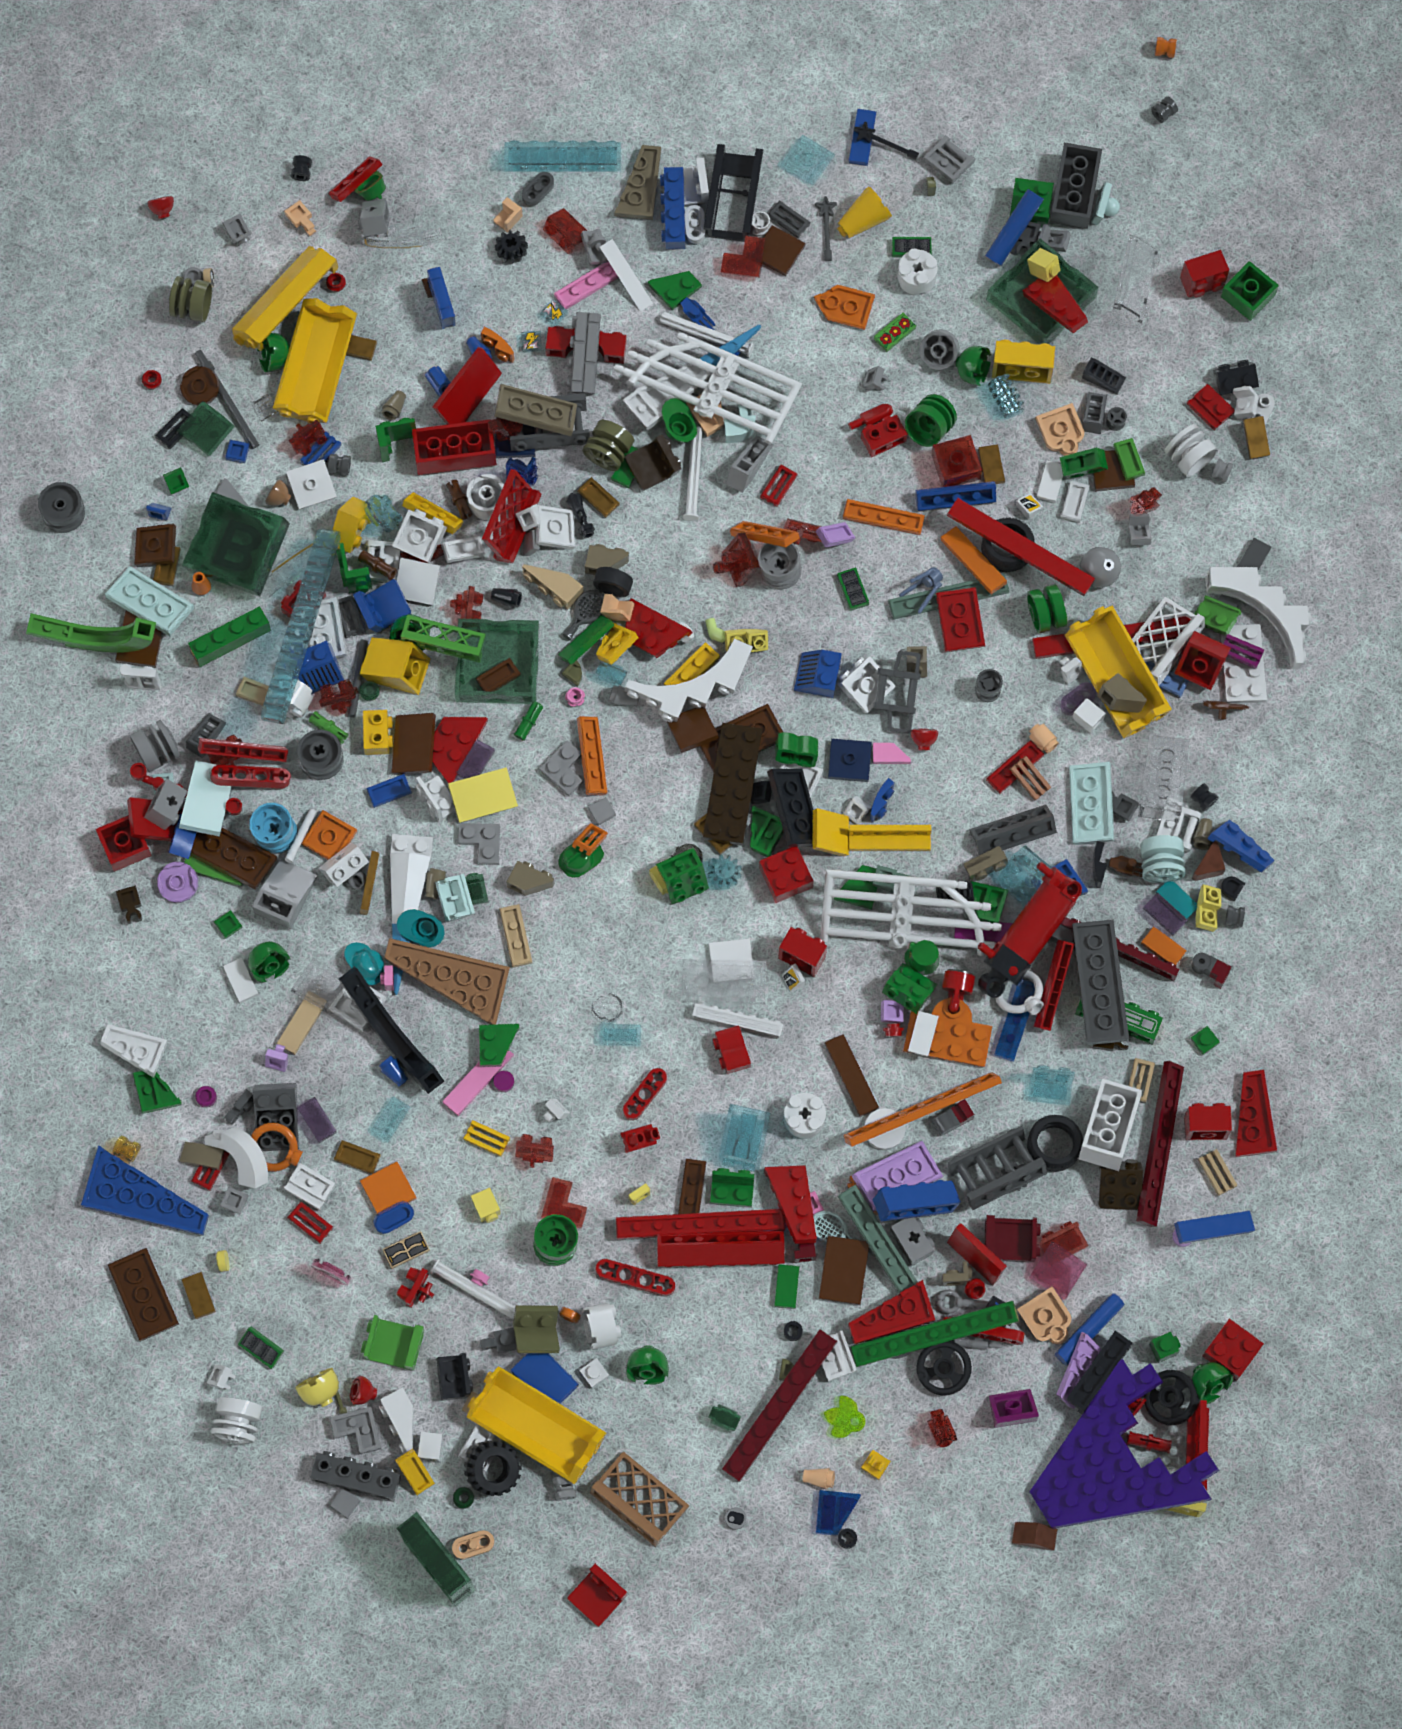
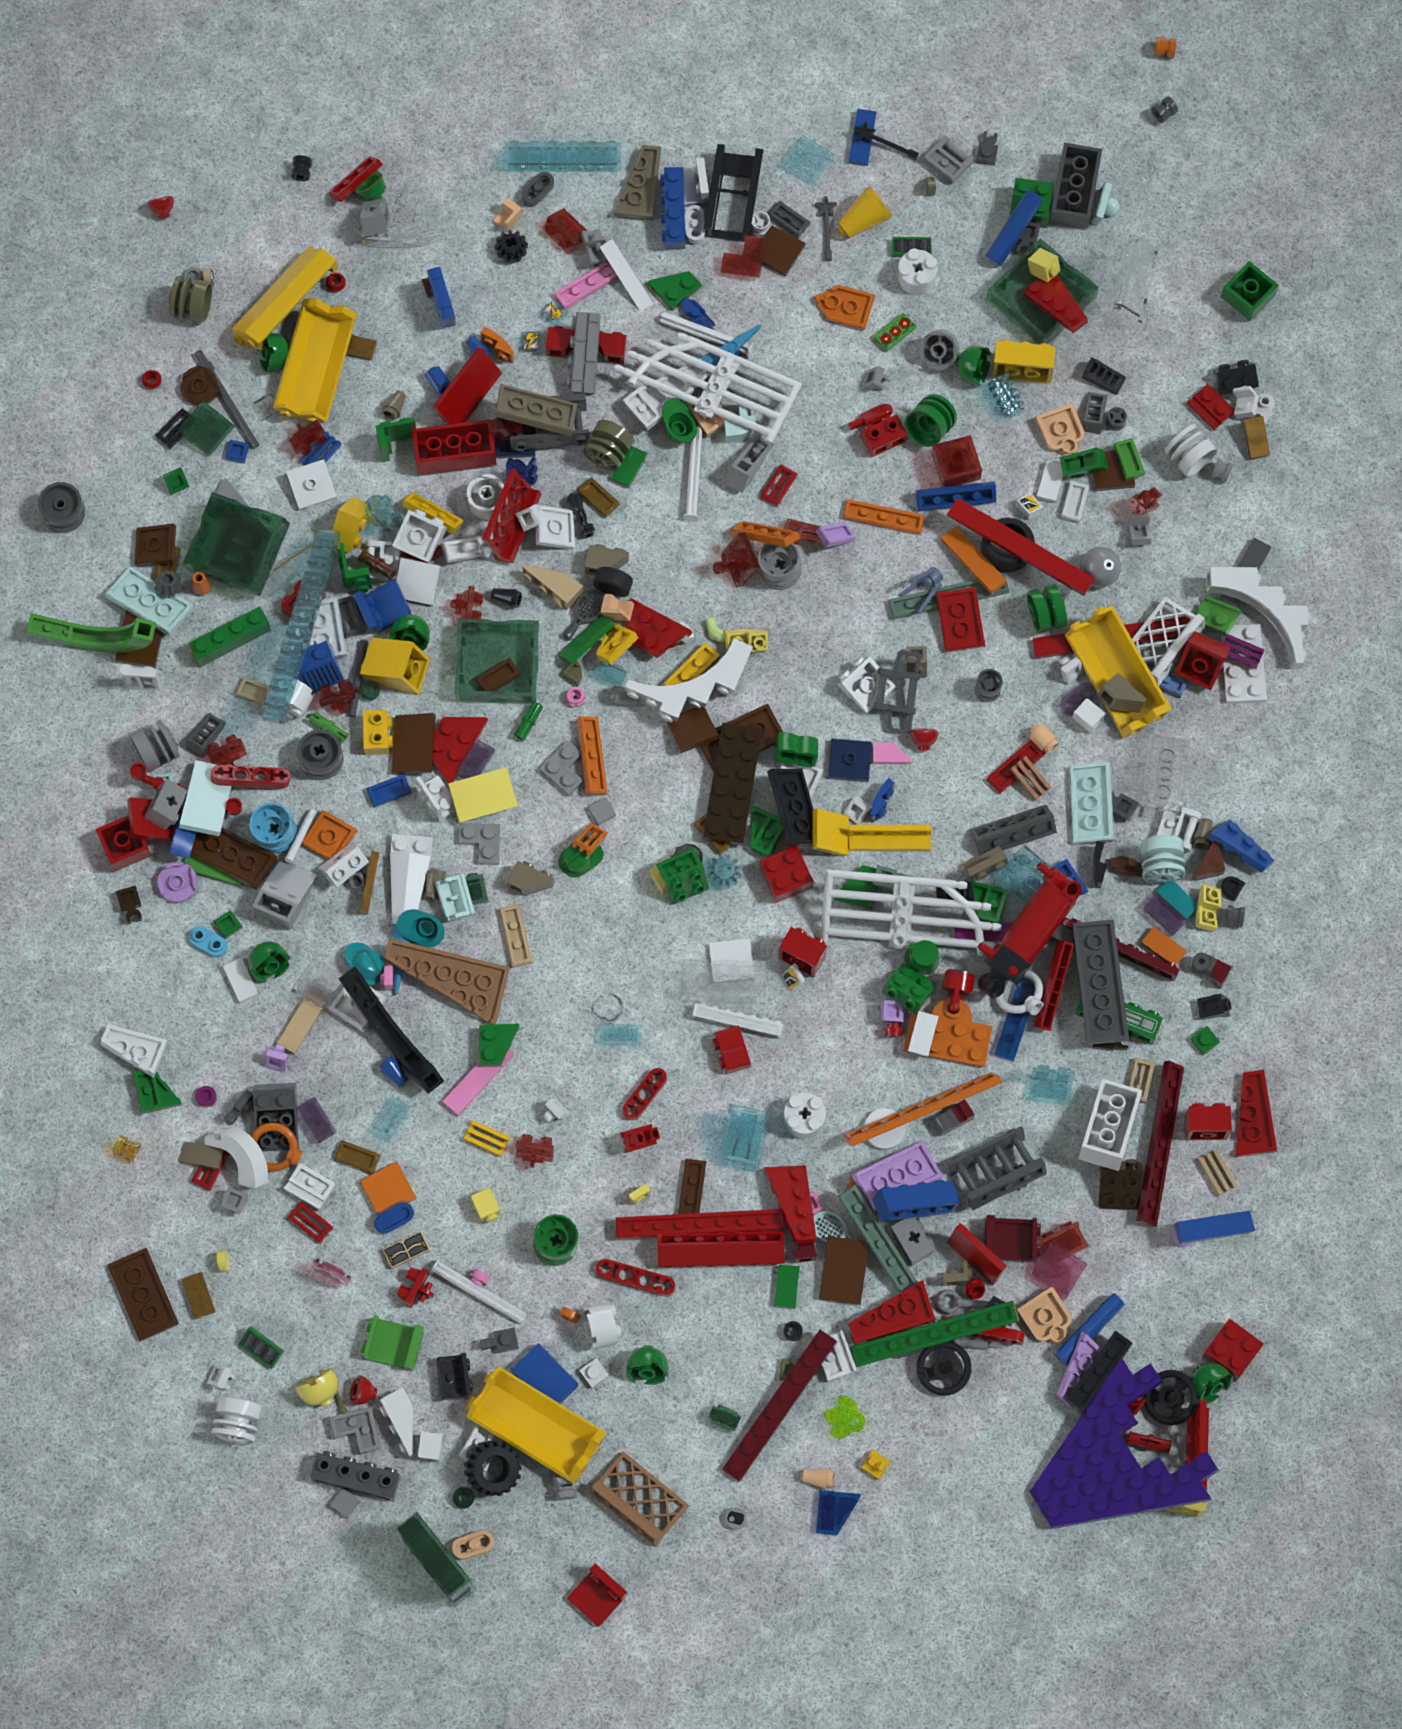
blue wing [81,1145,209,1236] -> none
blue slope [146,503,171,521] -> none
red piece [197,738,288,762] -> none
light grey bracket [222,214,252,245] -> none
medium nougat brick [265,480,292,506] -> none
light nougat plate [284,200,316,236] -> none
dark grey wheel [328,454,351,475] -> none
yellow tile [395,1448,435,1495] -> none
bright green fence [401,615,486,663] -> none
reddish brown pin [446,480,473,520] -> none
magenta tile [493,1071,515,1092] -> none
olive bracket [513,1305,560,1354] -> none
light grey tile [523,530,540,556] -> none
clear red plate [541,1177,587,1229] -> none
dark brown bracket [625,434,682,491] -> none
green bracket [710,1168,755,1208] -> none
black plate [750,780,772,805] -> none
blue slope [794,650,842,698] -> none
reddish brown tile [825,1034,879,1117] -> none
tile [837,567,869,611] -> none
black bush [838,1528,857,1549] -> none
clear red hips [927,1409,957,1447] -> none
pearl gold tile [978,444,1005,484] -> none
magenta slope [989,1389,1039,1428] -> none
copper slope [1012,1522,1058,1551] -> none
black tyre [1027,1115,1083,1172] -> none
light grey bracket [1038,224,1071,252] -> none
green brick [1149,1332,1181,1363] -> none
red brick [1180,250,1229,298] -> none
black wheel [1190,783,1219,811] -> none
reddish brown piece [1202,701,1249,719] -> none
none -> dark grey piece [154,570,183,598]
none -> medium azure plate [189,926,228,958]
none -> dark grey plate [976,131,998,166]
none -> black bracket [1197,993,1232,1020]

